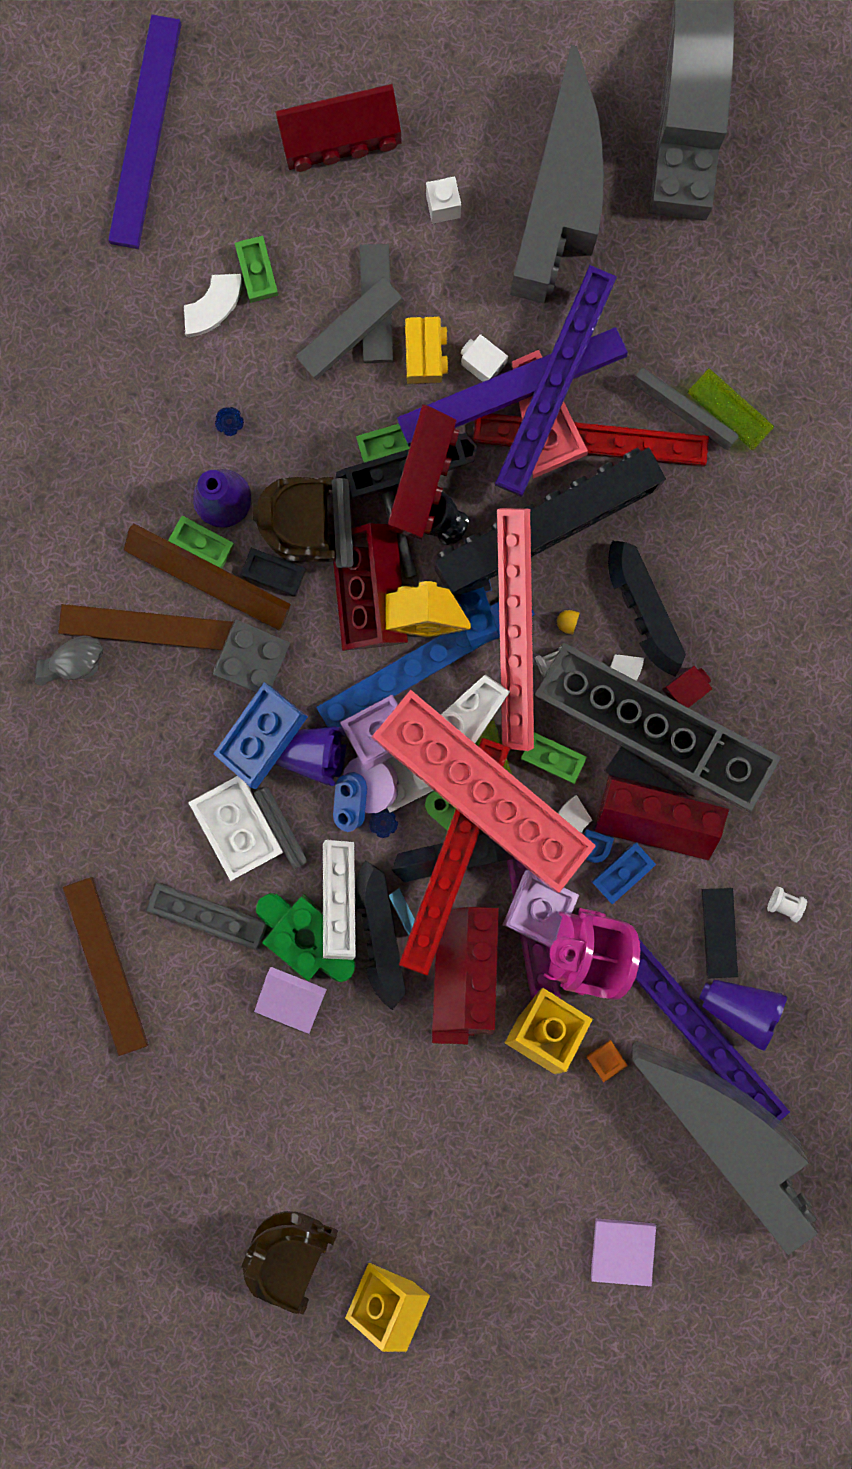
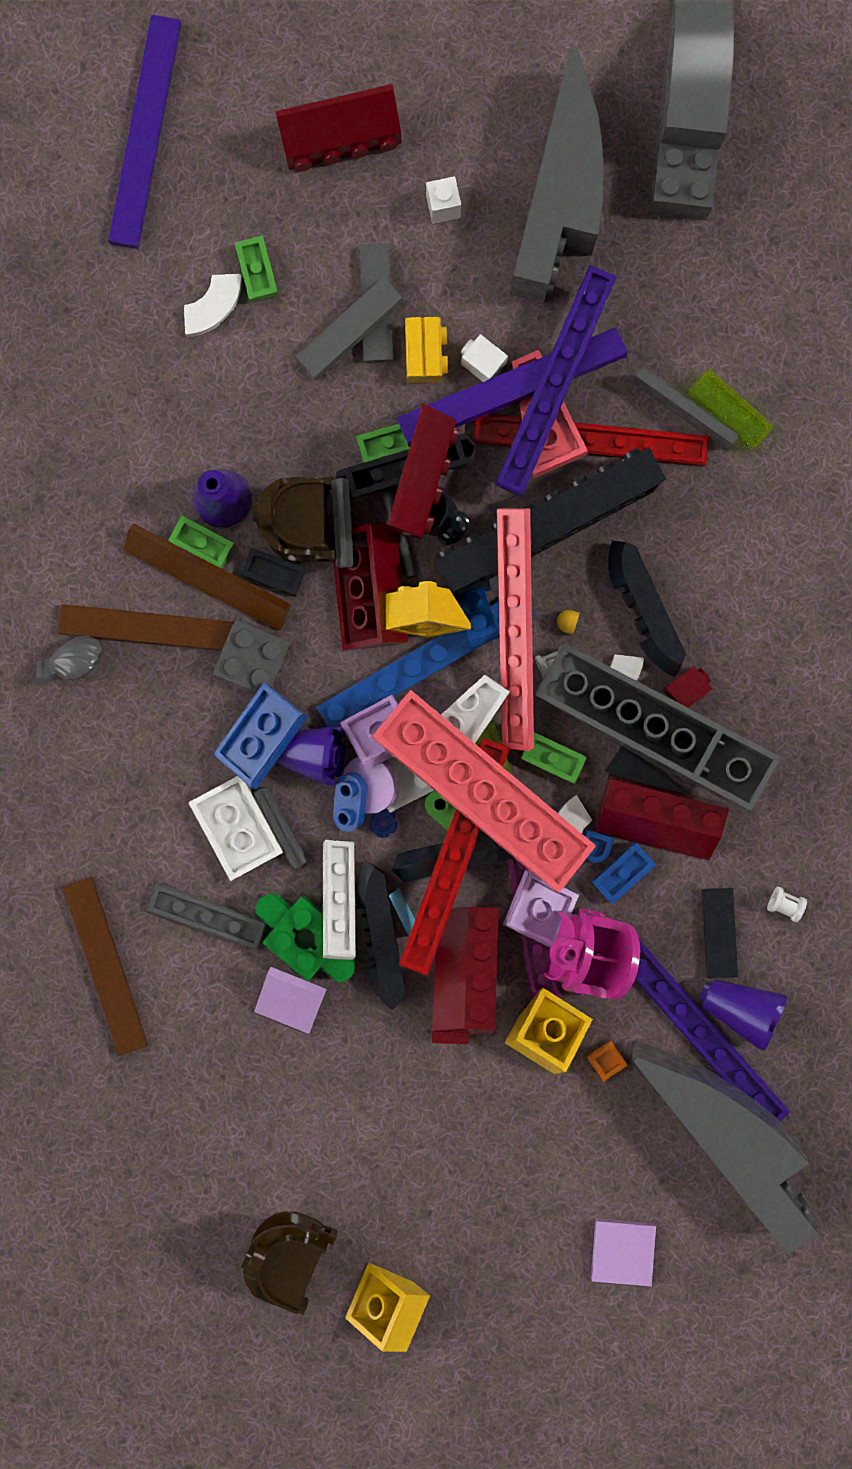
clear blue plate [215,407,244,436] -> none

